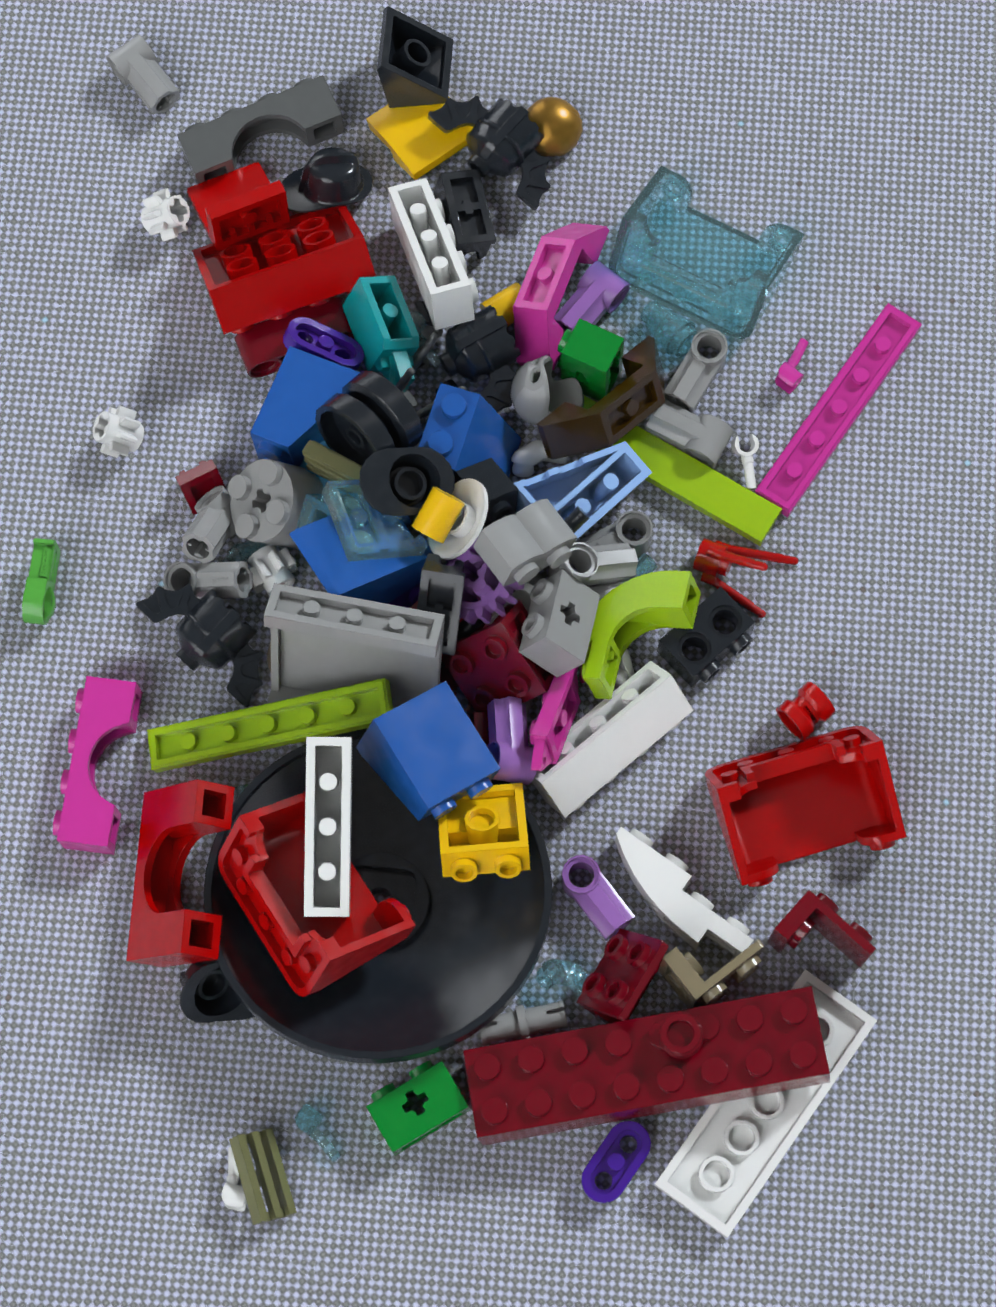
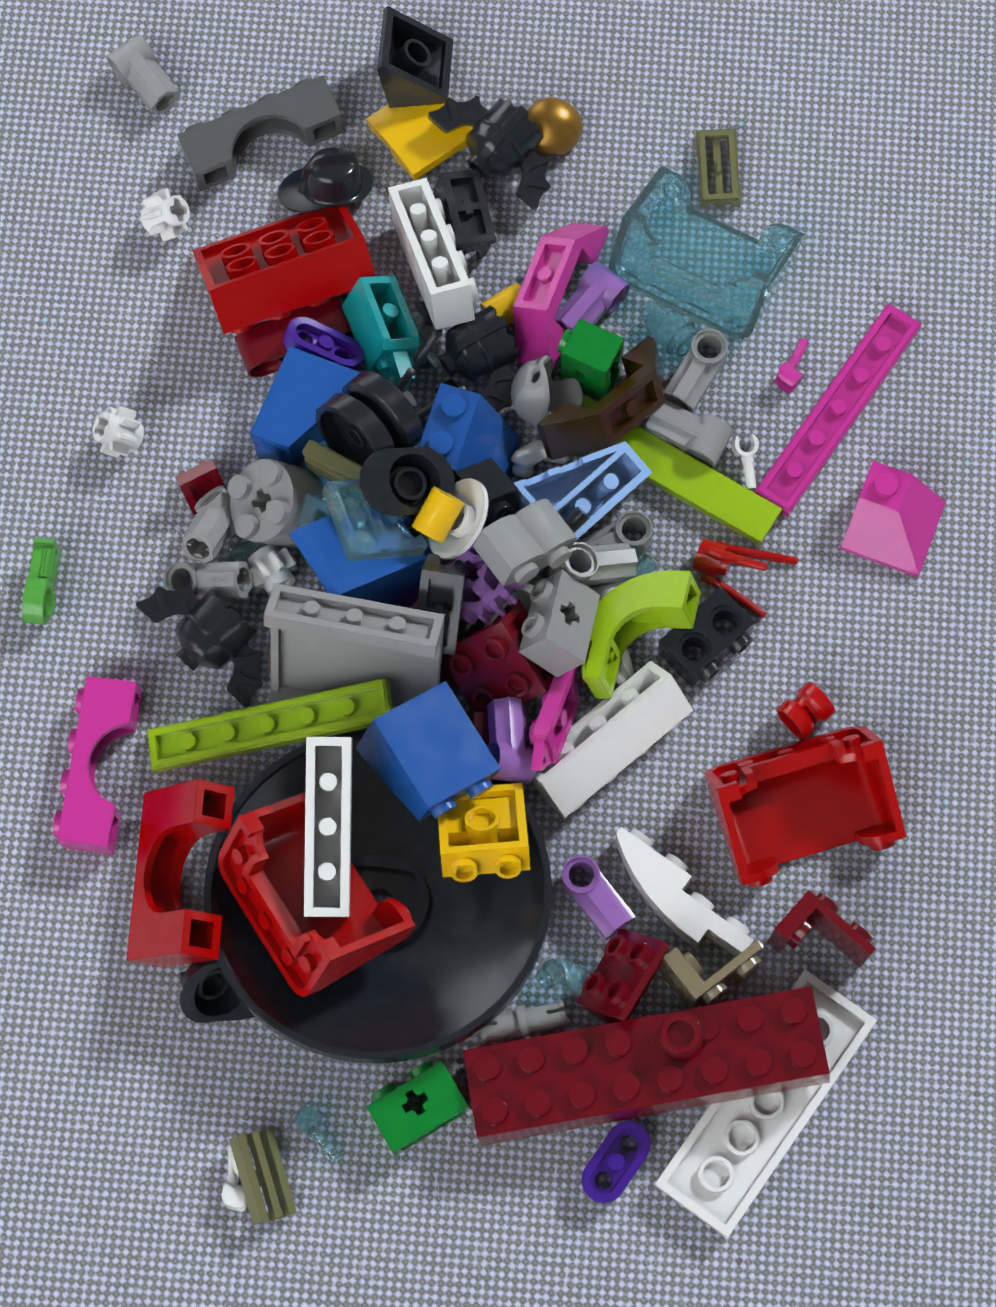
red bracket [187,162,290,250] -> none
none -> olive tile [696,129,741,209]
none -> dark pink slope [840,461,946,578]

